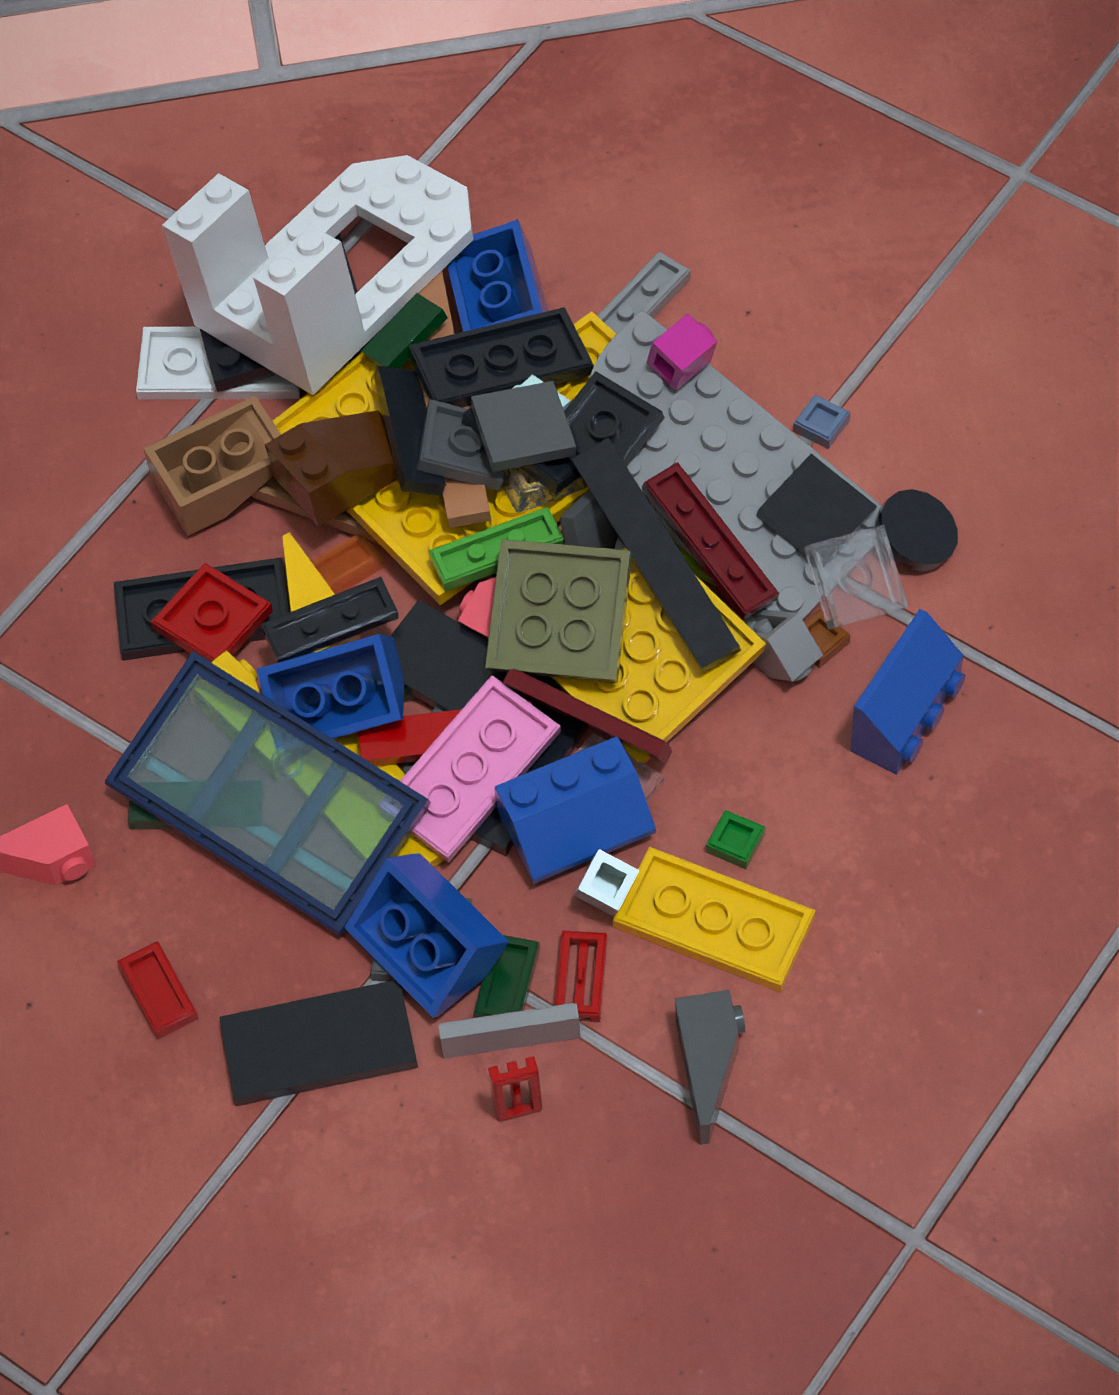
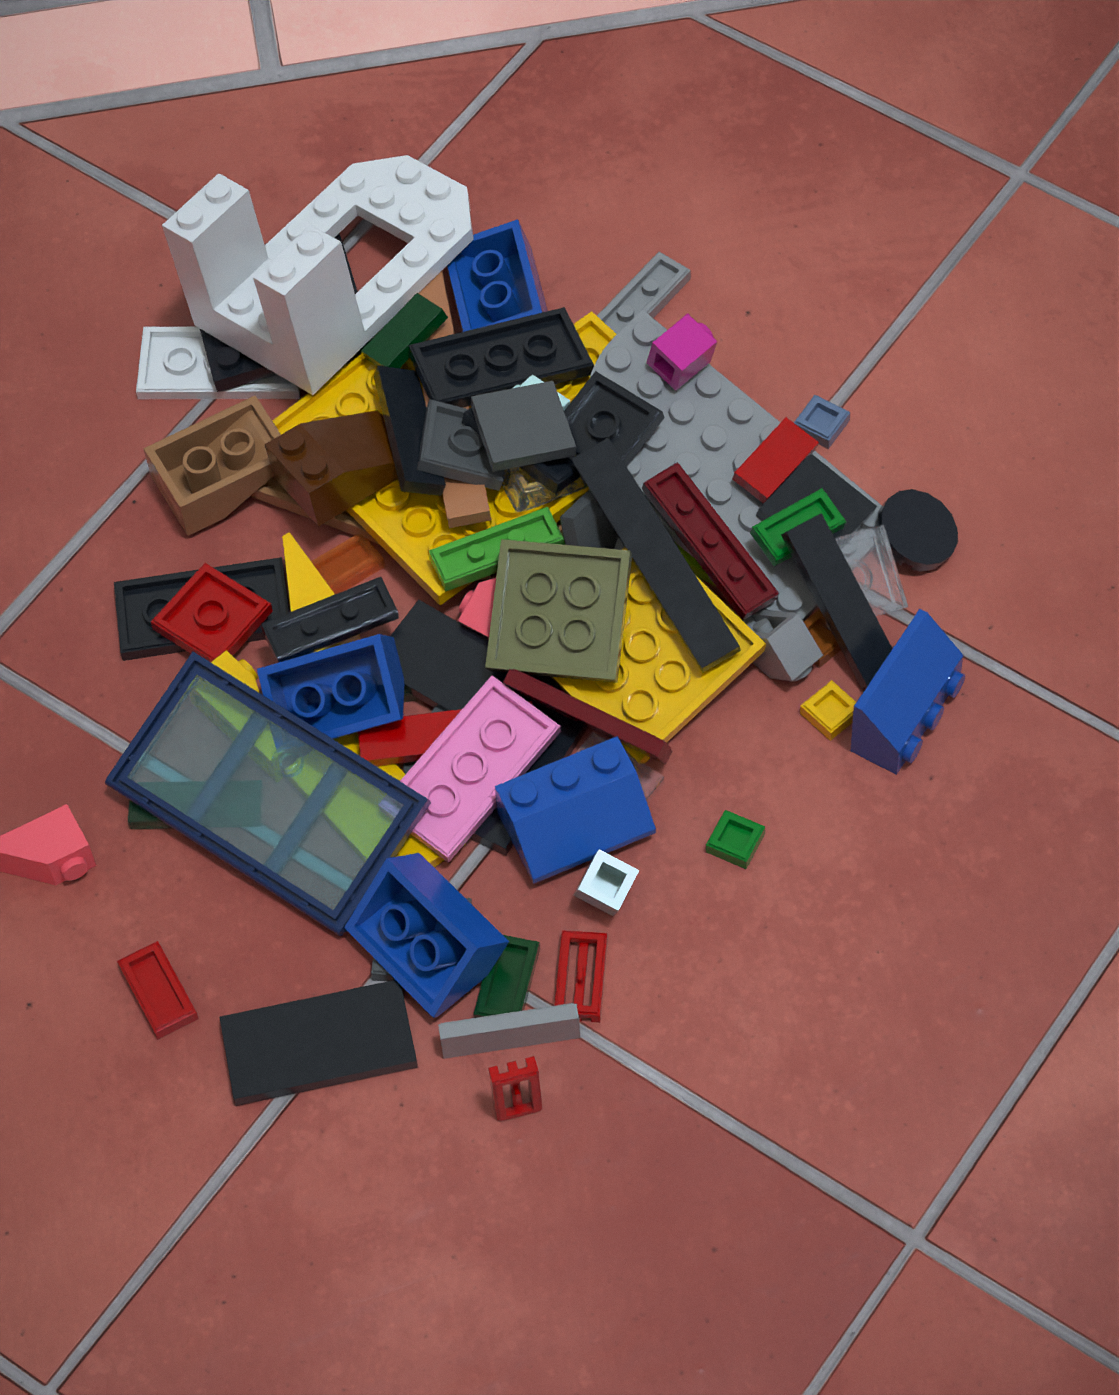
yellow tile [613,847,816,993] -> none
dark grey slope [675,989,745,1145] -> none
none -> red tile [732,417,819,504]
none -> green tile [750,488,846,567]
none -> black tile [781,513,893,689]
none -> yellow tile [800,680,856,741]

